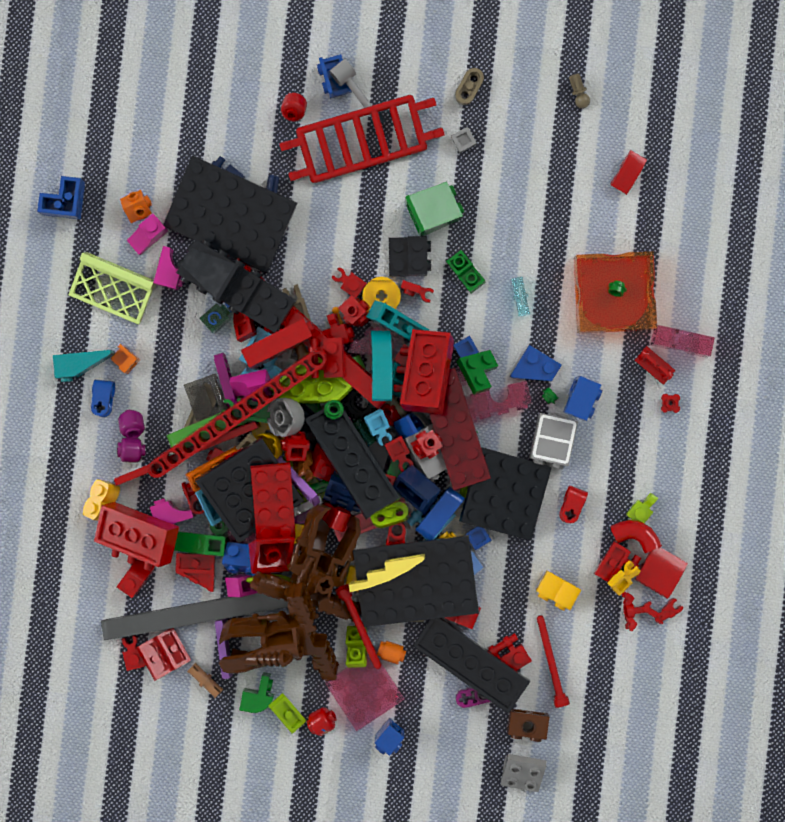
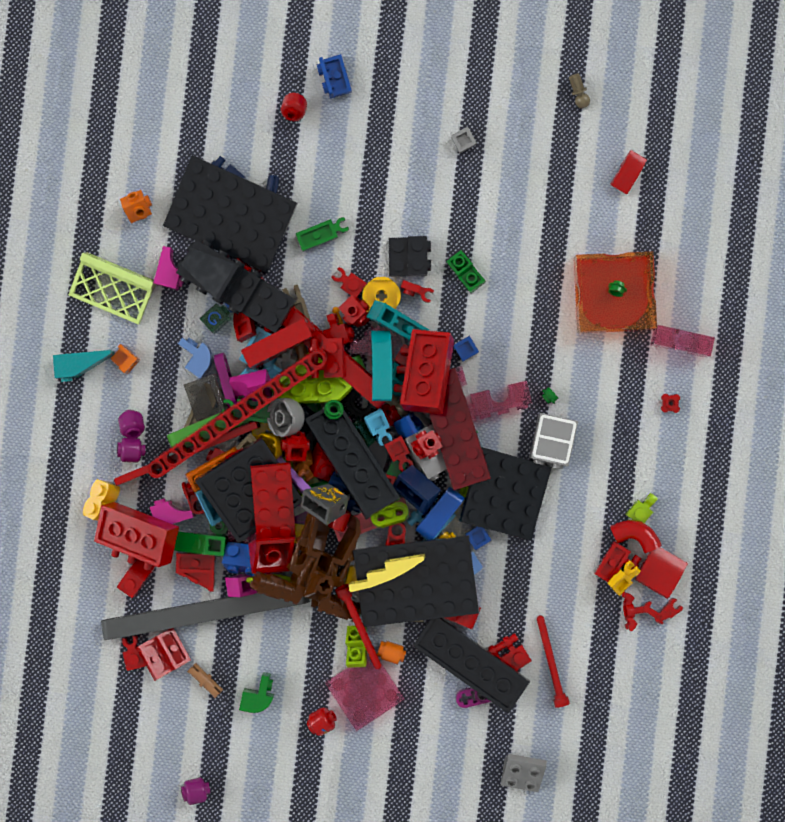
blue brick [37,176,85,220] -> none
blue piece [91,380,115,417] -> none
dark pink arch [127,213,169,255] -> none
medium lavender tile [215,618,233,679] -> none
reddish brown piece [219,583,339,681] -> none
lime plate [268,693,306,734] -> none
red bar [279,95,445,183] -> none
light grey piece [329,59,387,128] -> none
blue brick [374,718,404,756] -> none
slope [405,181,464,236] -> none
dark tan plate [455,68,484,105] -> none
green plate [457,350,498,395] -> none
reddish brown brick [507,708,550,742] -> none
blue wing [510,345,562,381] -> none
clear light blue pin [511,277,530,317] -> none
yellow brick [536,570,581,611] -> none
red piece [559,485,588,523] -> none
blue brick [563,376,603,421] -> none
red hinge [634,346,676,385] -> none
none -> medium blue brick [178,338,213,379]
none -> magenta head [181,777,210,805]
none -> green plate [295,217,349,252]
none -> dark grey torso [301,484,350,525]

